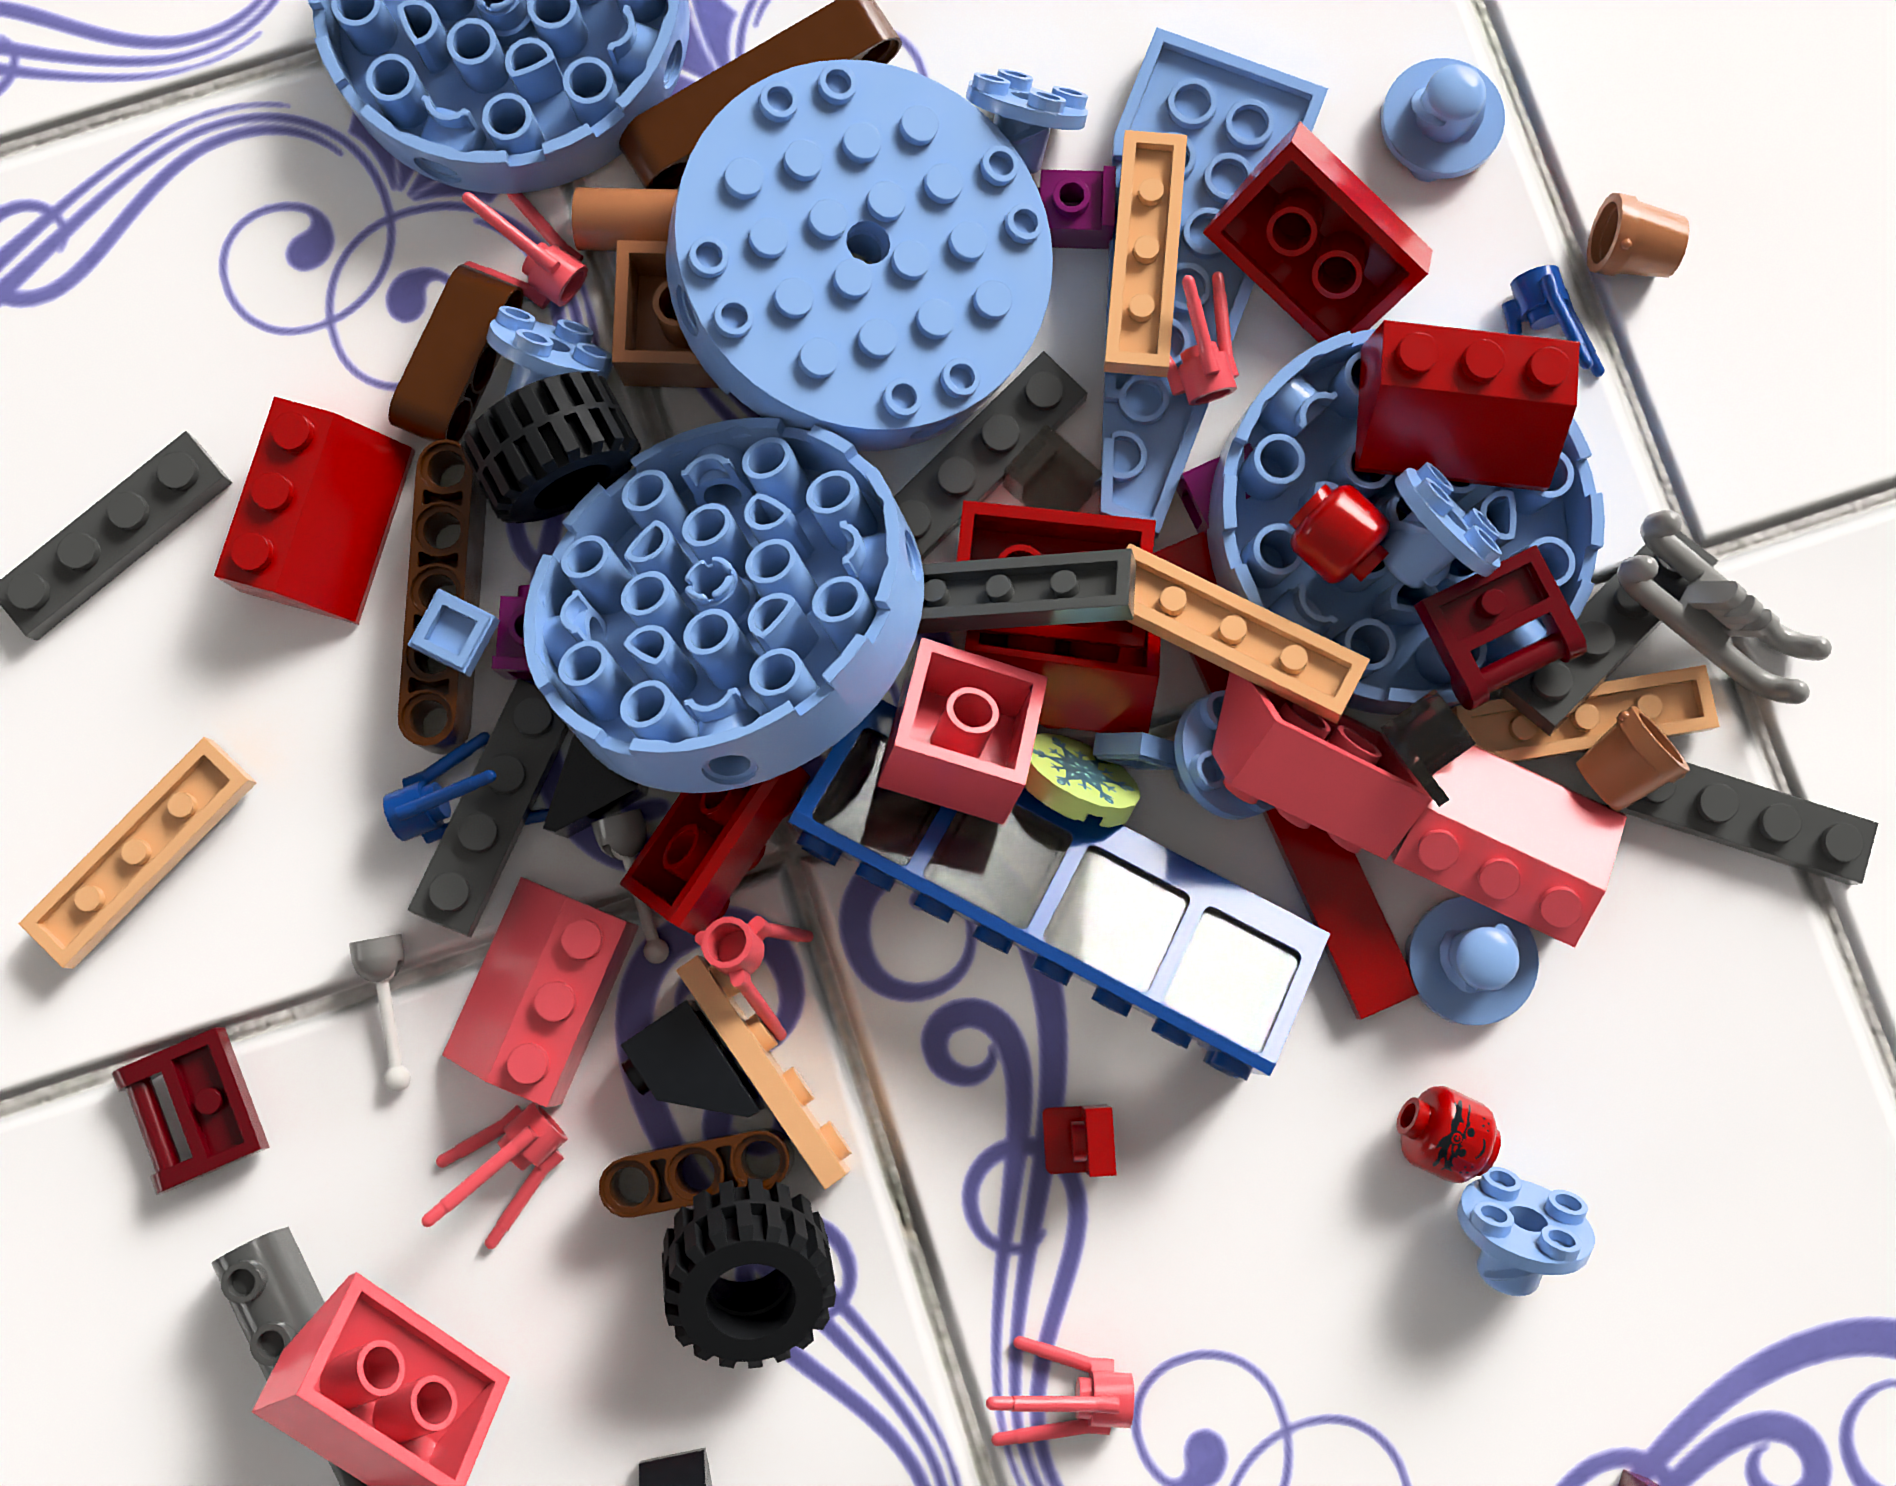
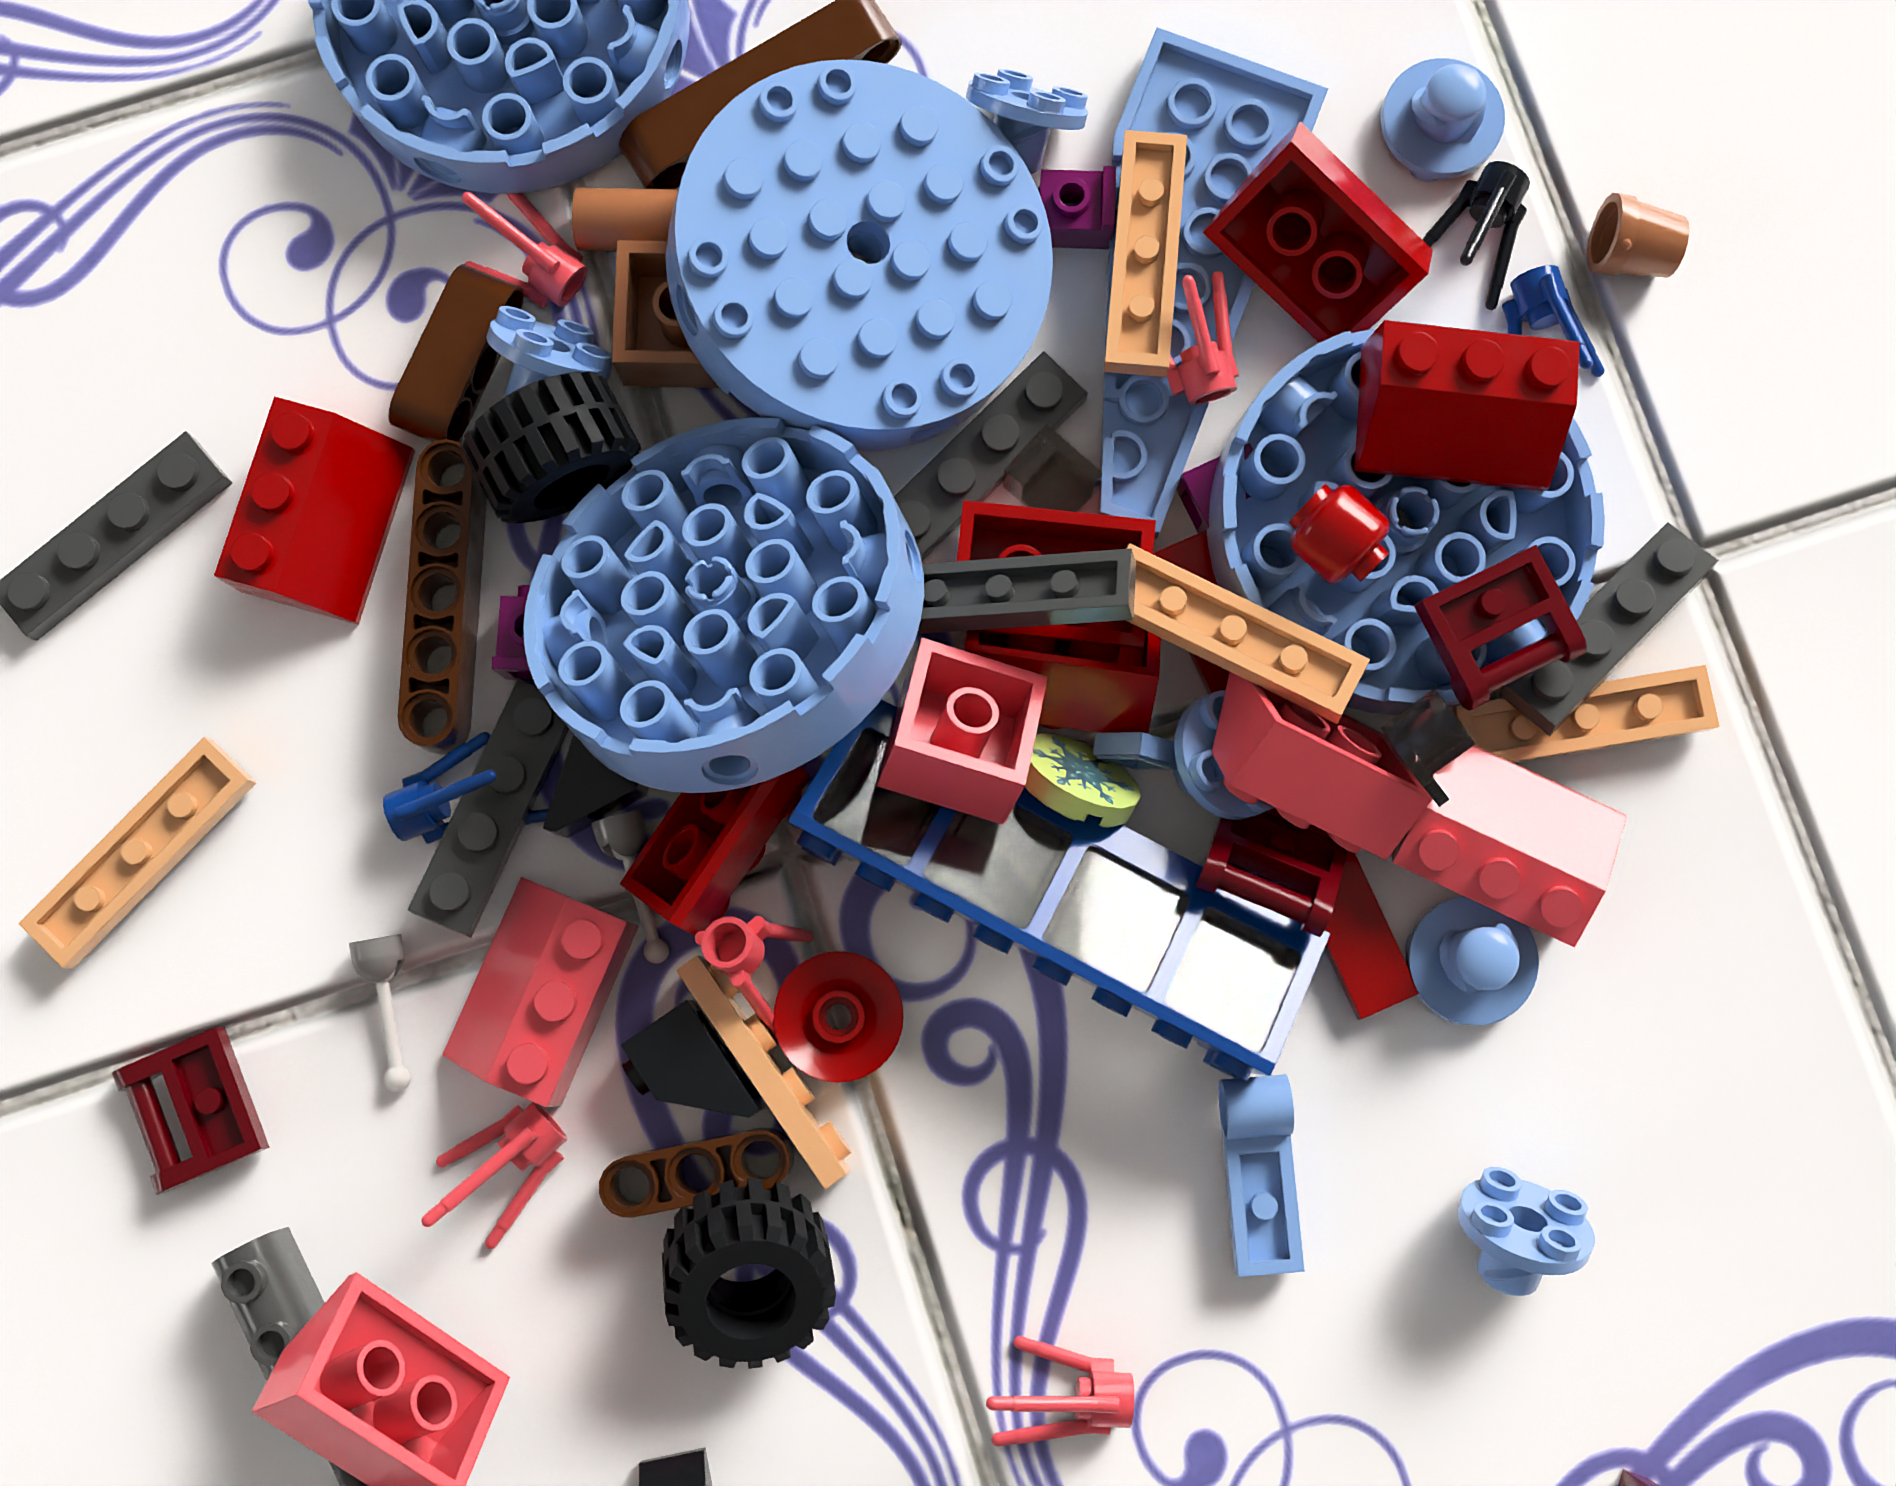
light blue tile [408,588,500,677] -> none
red bracket [1042,1104,1117,1177] -> none
light blue plate [1380,462,1502,588] -> none
red head [1396,1086,1501,1183] -> none
nougat piece [1576,706,1690,812] -> none
dark grey plate [1606,762,1879,886] -> none
light grey piece [1617,510,1832,704] -> none
none -> red dish [773,951,904,1083]
none -> dark red plate [1195,812,1348,938]
none -> light blue plate [1218,1074,1305,1277]
none -> black plant [1422,161,1531,311]

